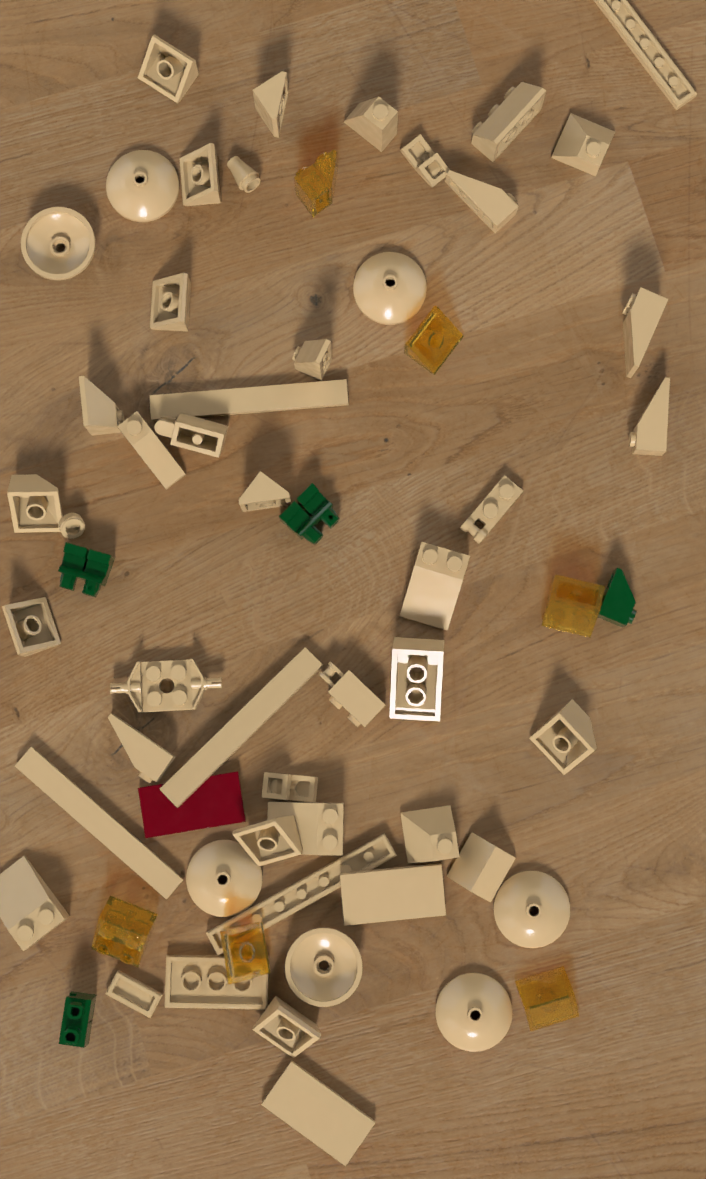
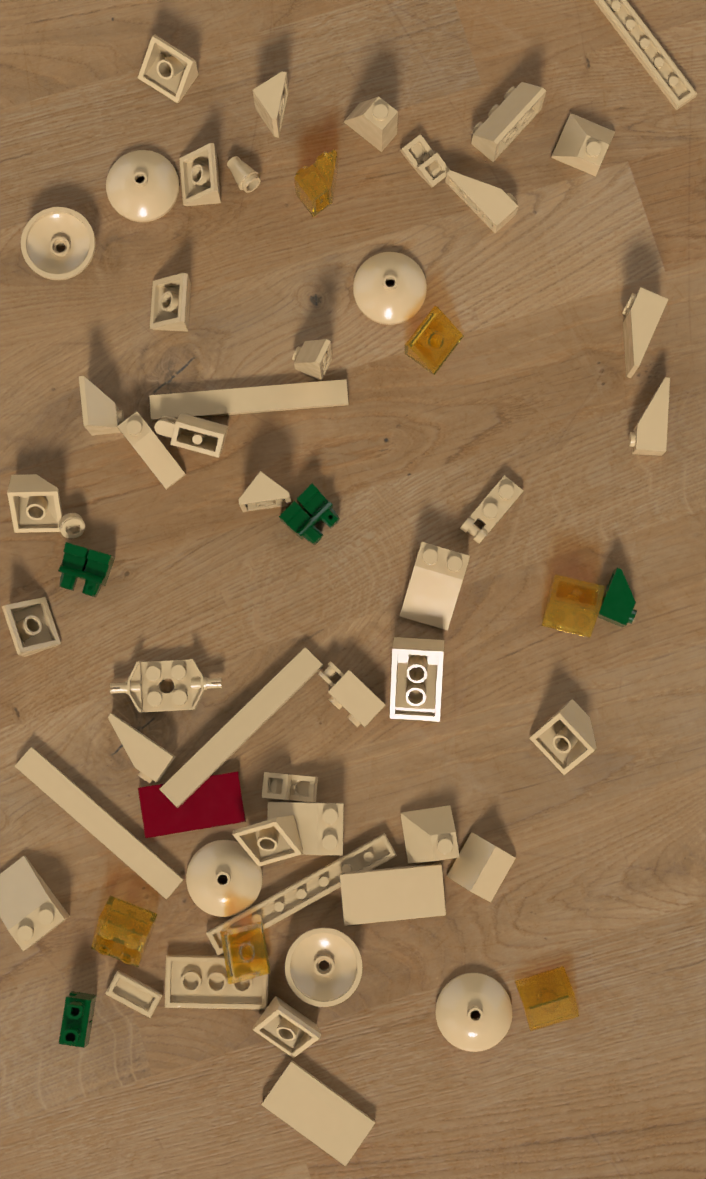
tan dish [493,870,570,948] -> none

